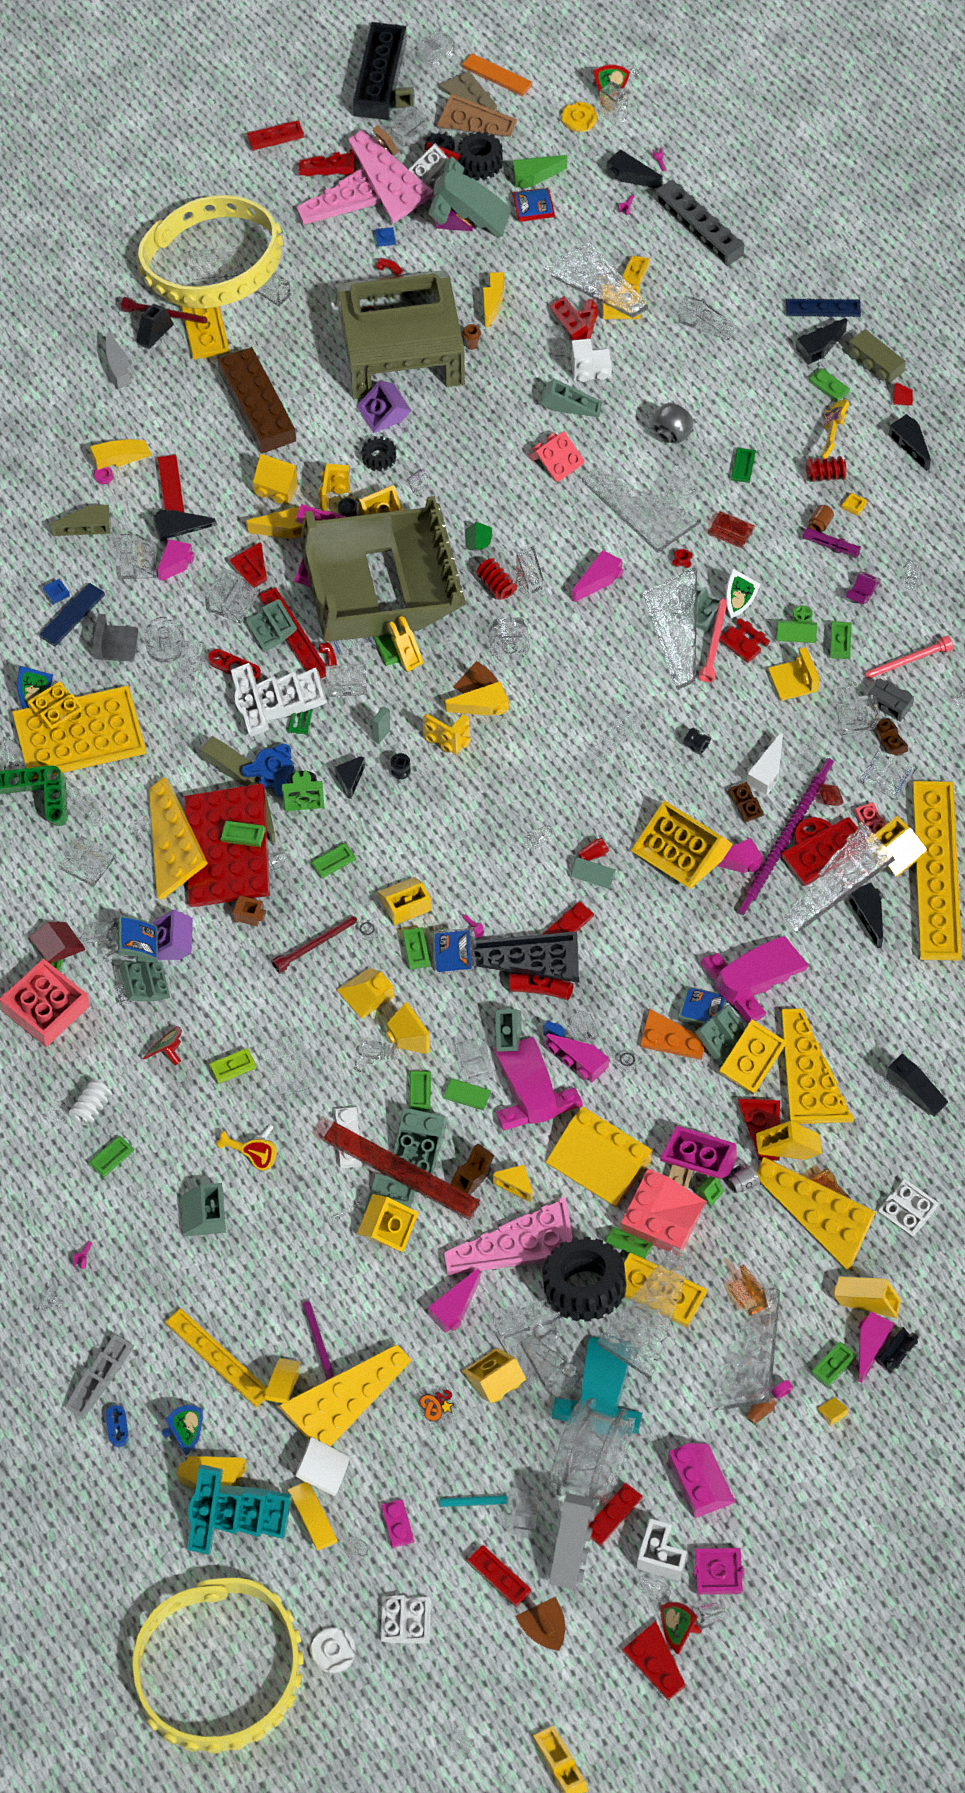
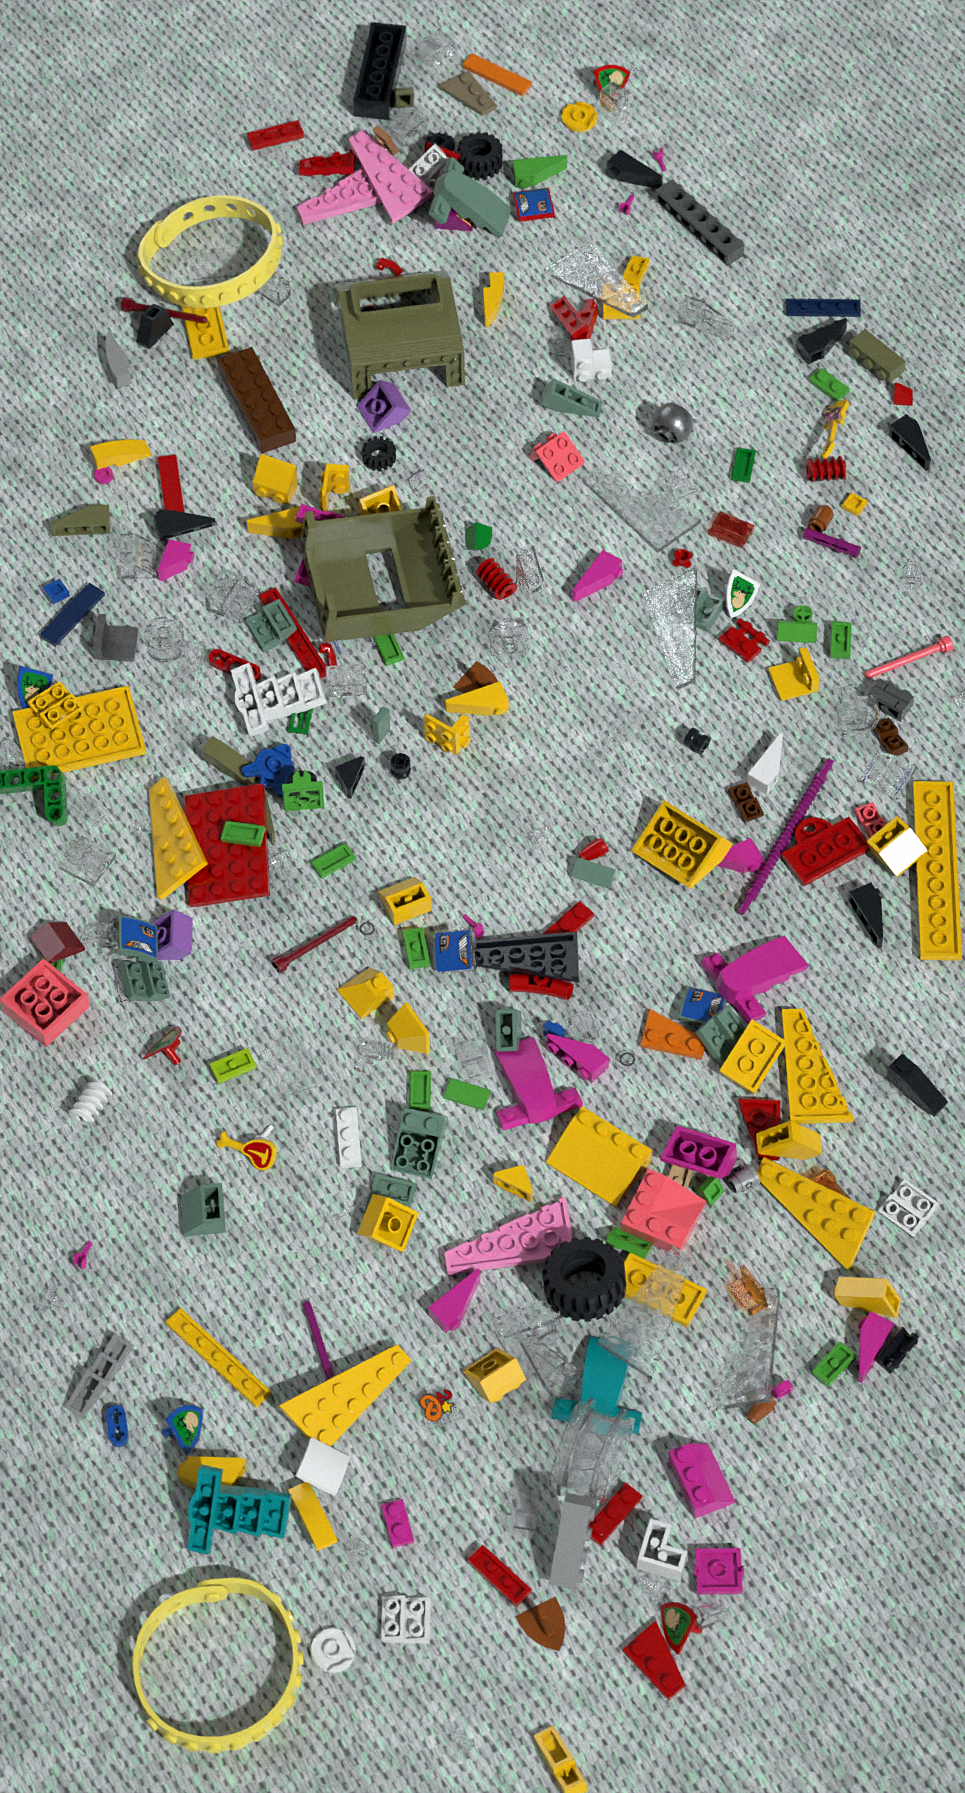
bright green tile [89,1135,135,1178] -> none
red wing [229,542,267,590] -> none
dark orange brick [233,895,266,927] -> none
yellow slope [265,1358,301,1404] -> none
clear red tile [323,1122,480,1220] -> none
black wheel [338,498,357,517] -> none
blue plate [375,227,396,247] -> none
yellow hinge [388,616,424,672] -> none
medium nougat wing [437,94,517,137] -> none
teal bar [440,1495,507,1507] -> none
reddish brown brick [450,1143,495,1196] -> none
dark orange cone [462,324,481,350] -> none
coral piece [699,598,727,683] -> none
clear wing [784,820,895,933] -> none
yellow slope [817,1397,849,1426] -> none
clear red tile [818,784,844,806] -> none
magenta slope [846,572,881,605] -> none

